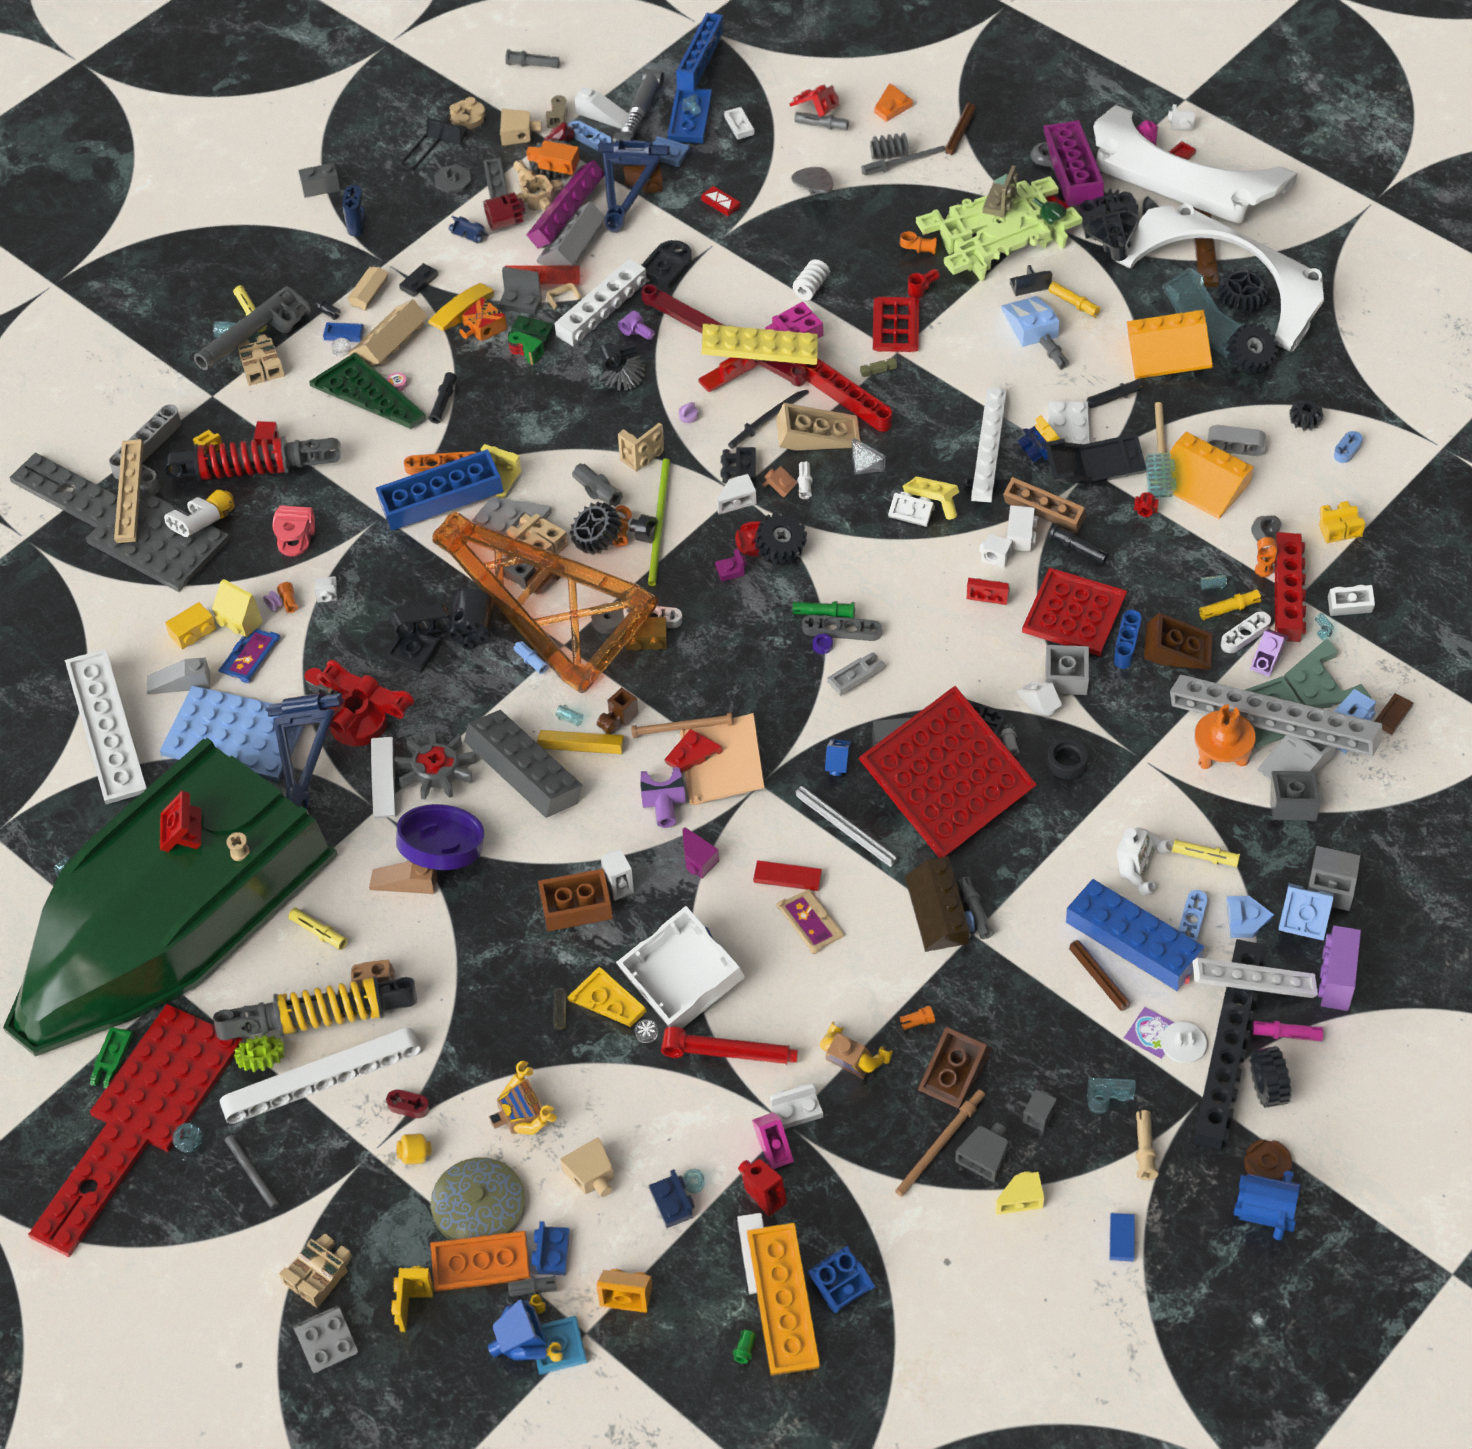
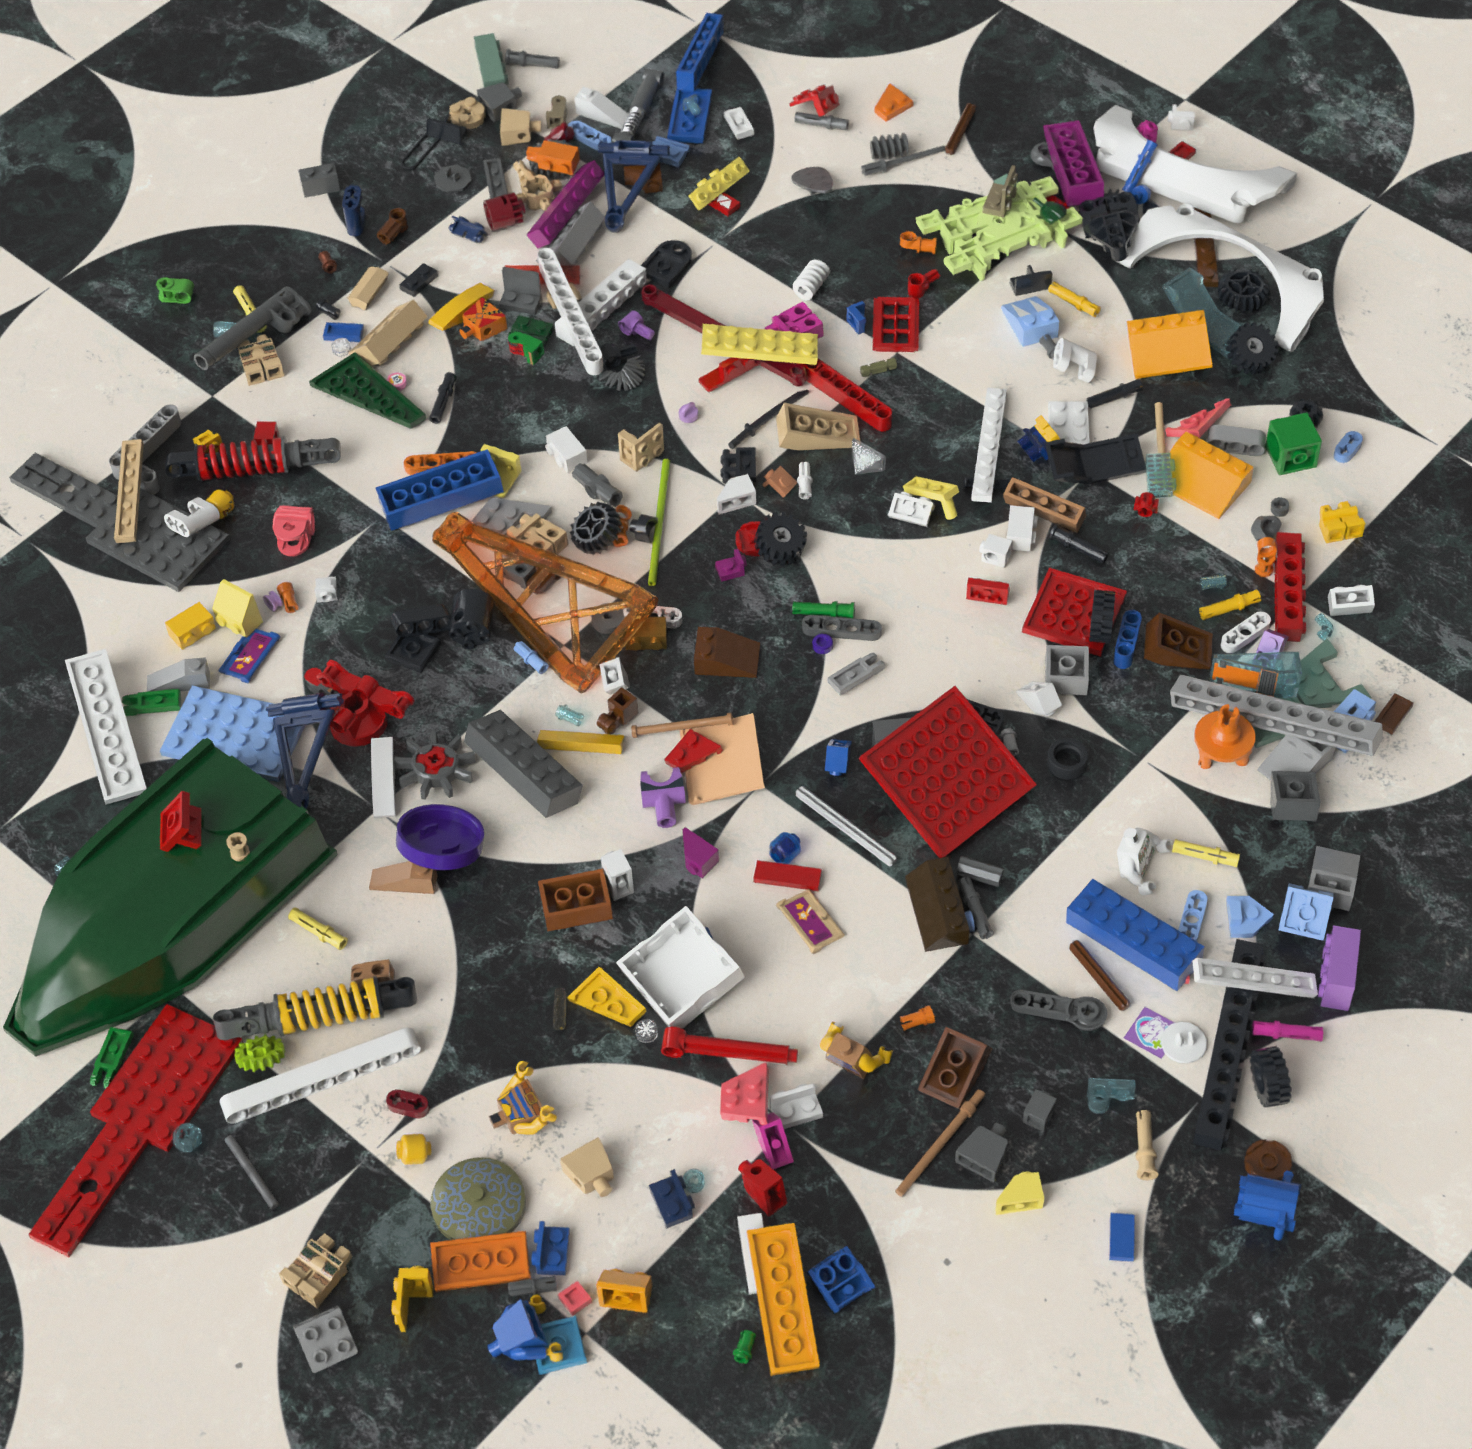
none -> green hinge [122,689,181,716]
none -> bright green piece [156,277,194,304]
none -> copper pin [318,251,337,273]
none -> reddish brown piece [377,208,408,245]
none -> sand green brick [474,33,509,87]
none -> dark grey torso [477,83,522,122]
none -> white beam [537,248,603,375]
none -> white brick [545,426,588,473]
none -> coral plate [558,1281,592,1316]
none -> white slope [599,657,630,695]
none -> light yellow bracket [689,157,749,210]
none -> reddish brown slope [694,627,760,678]
none -> coral wing [720,1063,769,1125]
none -> clear blue head [769,832,801,864]
none -> blue bracket [846,301,866,335]
none -> dark grey axle [956,856,1004,887]
none -> dark grey beam [1011,990,1107,1031]
none -> white connector [1053,338,1097,383]
none -> black bush [1089,590,1115,644]
none -> blue pin [1122,139,1158,193]
none -> blue tile [1131,185,1151,204]
none -> coral wing [1165,399,1231,438]
none -> clear light blue slope [1209,652,1302,699]
none -> green brick [1265,413,1322,476]
none -> dark grey bush [1271,497,1289,517]

